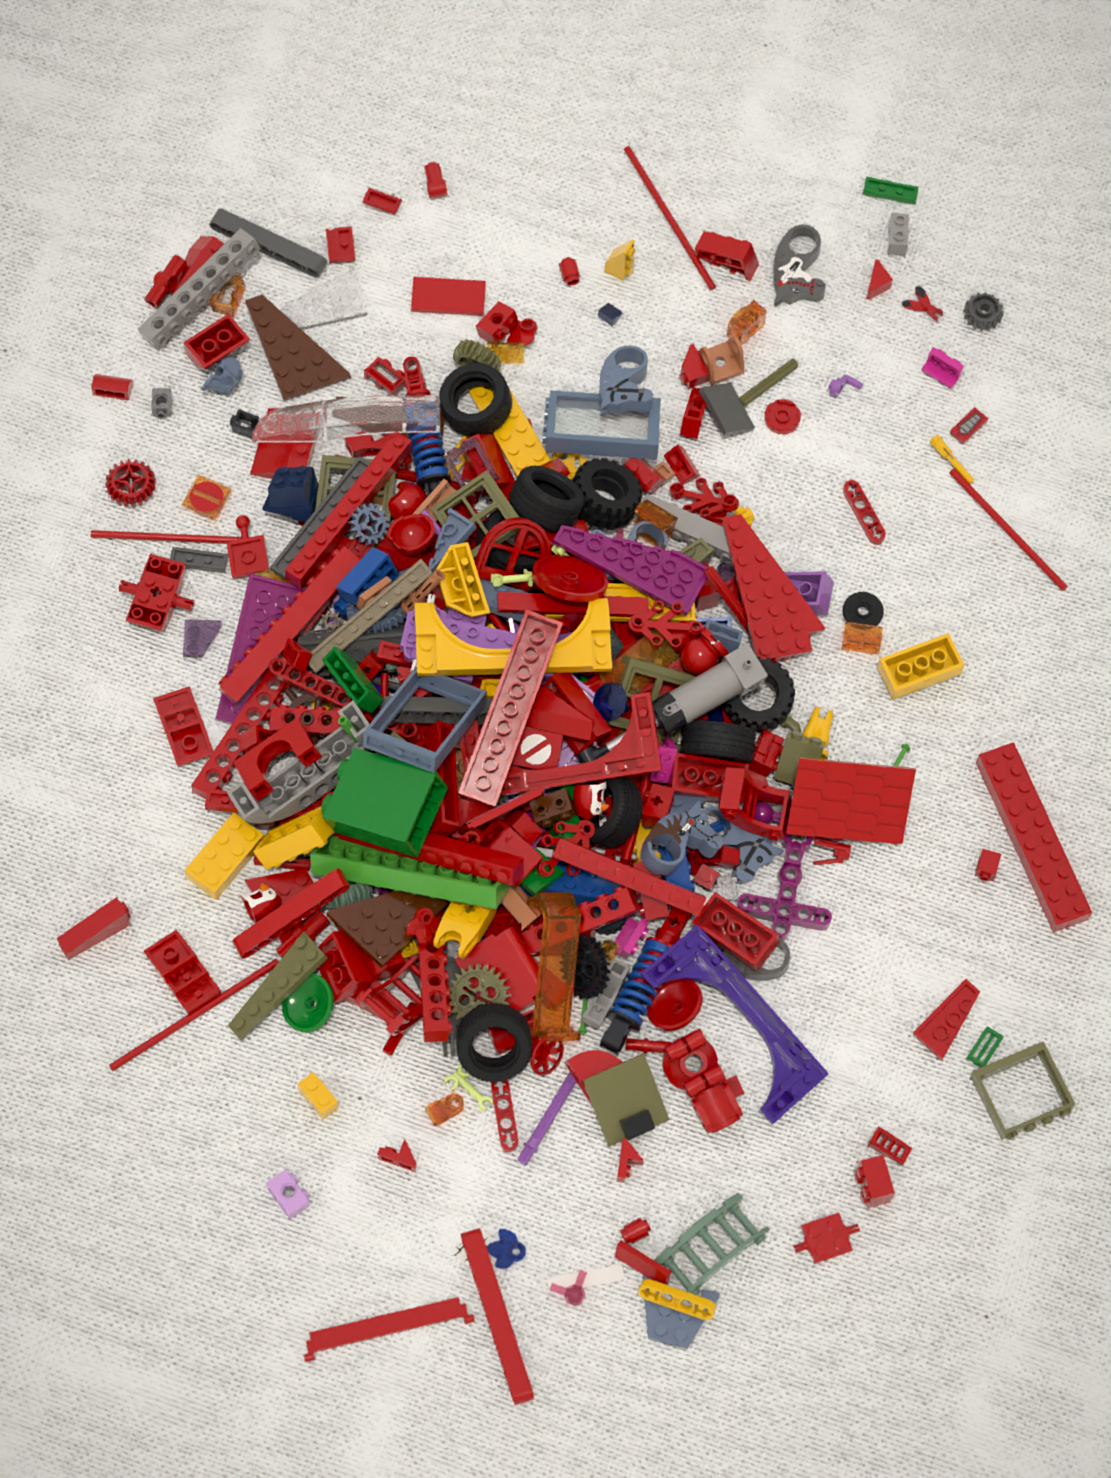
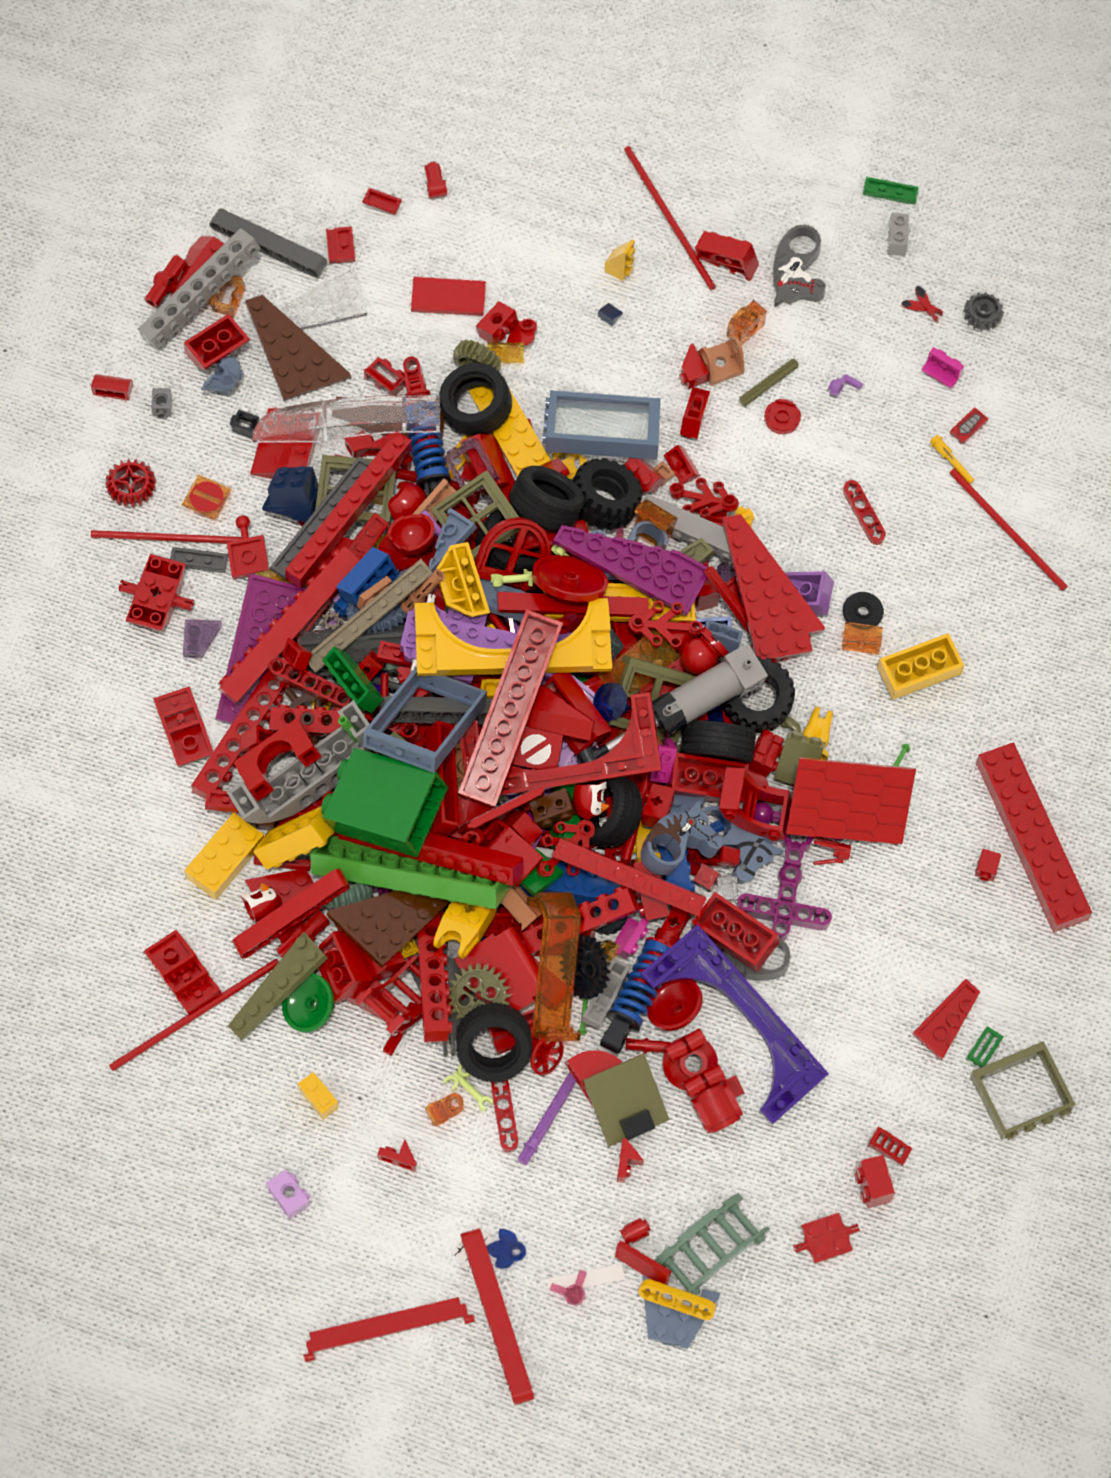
red slope [57,897,131,960] -> none
sand blue gear [348,503,390,545] -> none
red plate [406,907,440,946] -> none
red brick [559,257,581,286] -> none
sand blue animal [599,345,653,416] -> none
dark grey tile [700,382,755,436] -> none
red slope [866,259,893,300] -> none

